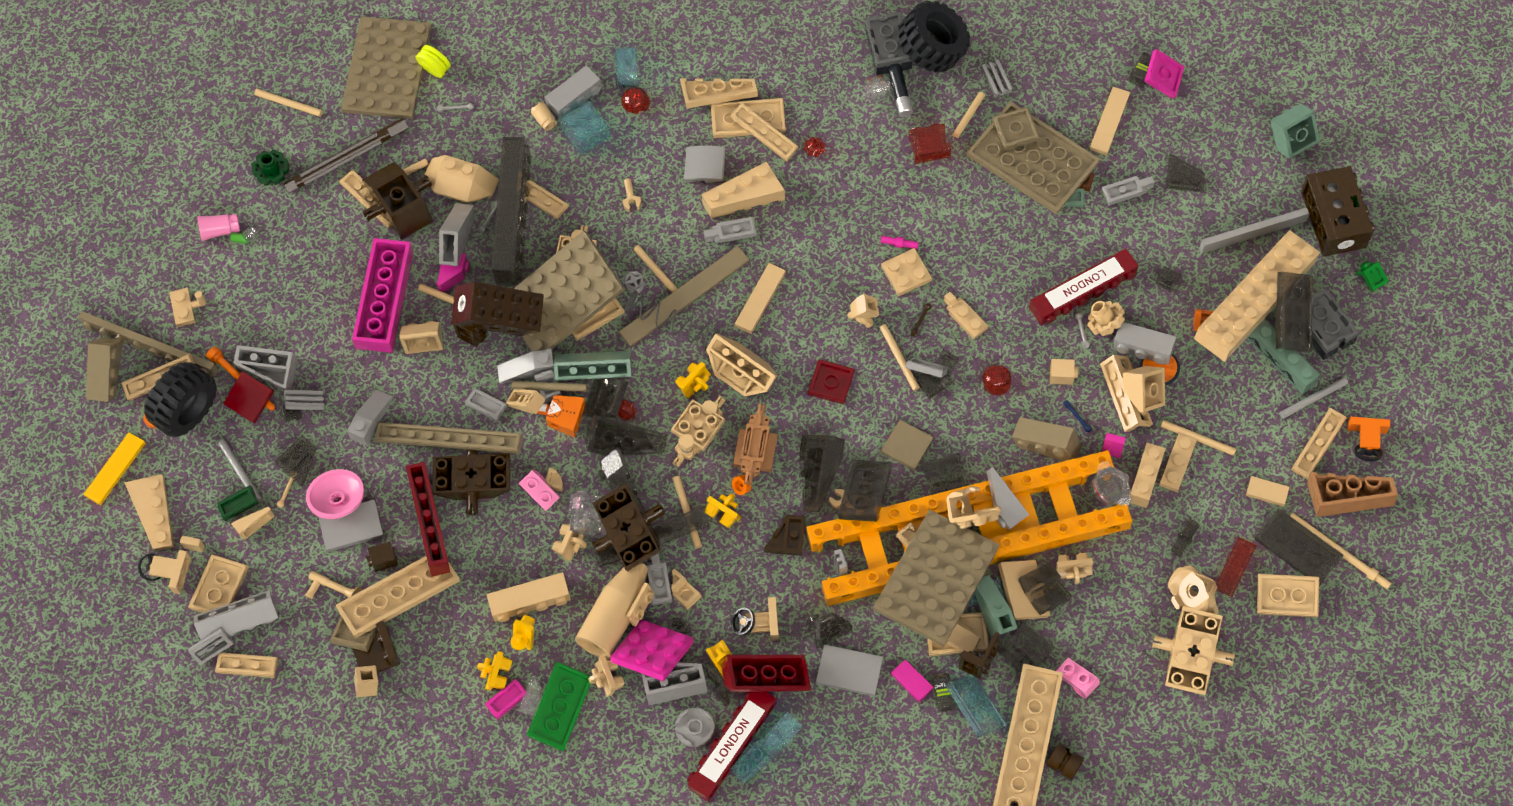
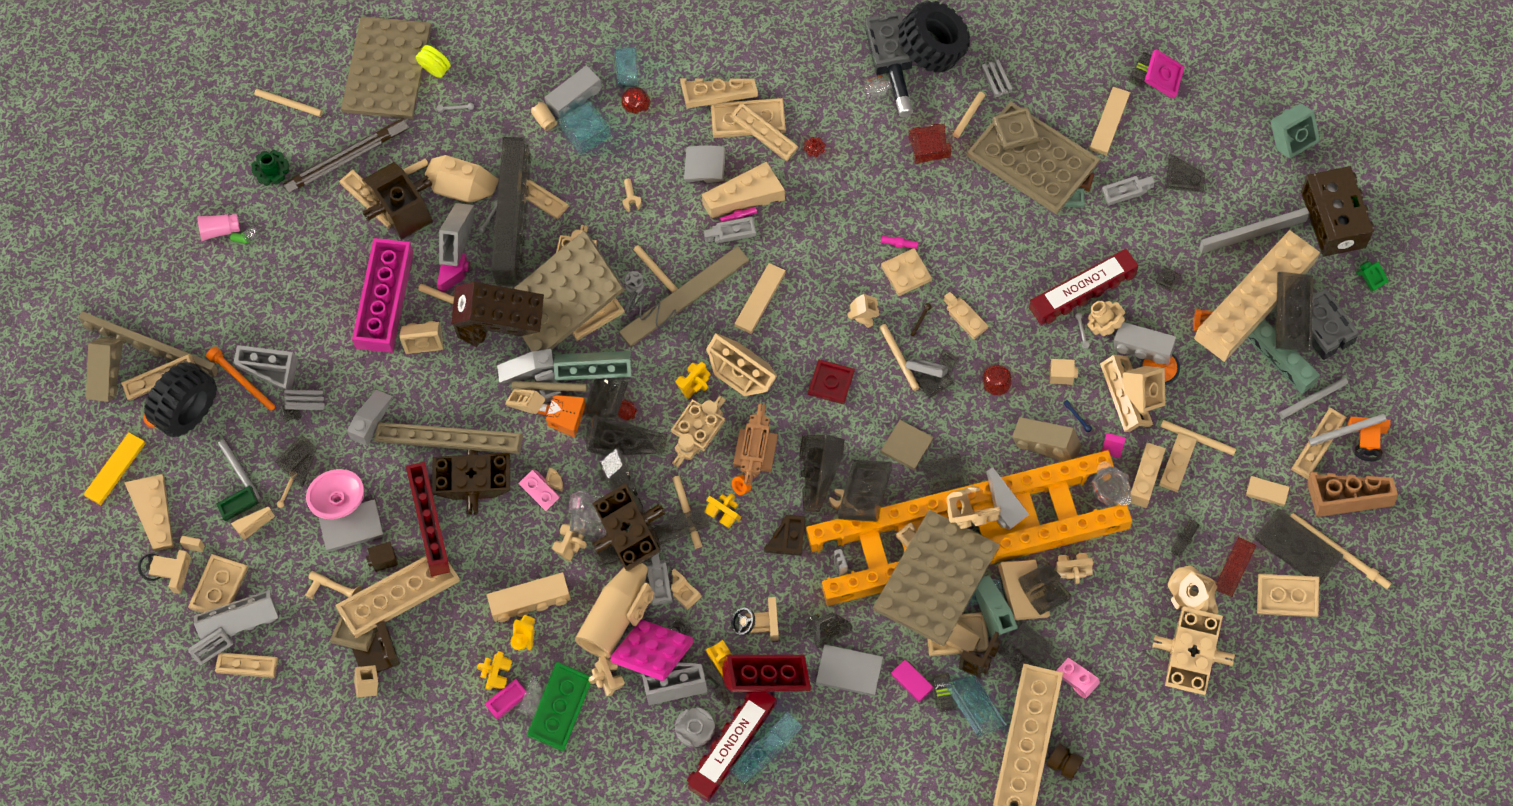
tan plate [169,287,207,327] -> none
dark red tile [223,371,275,423] -> none
light grey tile [465,388,508,422] -> none
none -> dark pink bar [720,206,757,222]
none -> light grey bar [1308,414,1386,446]

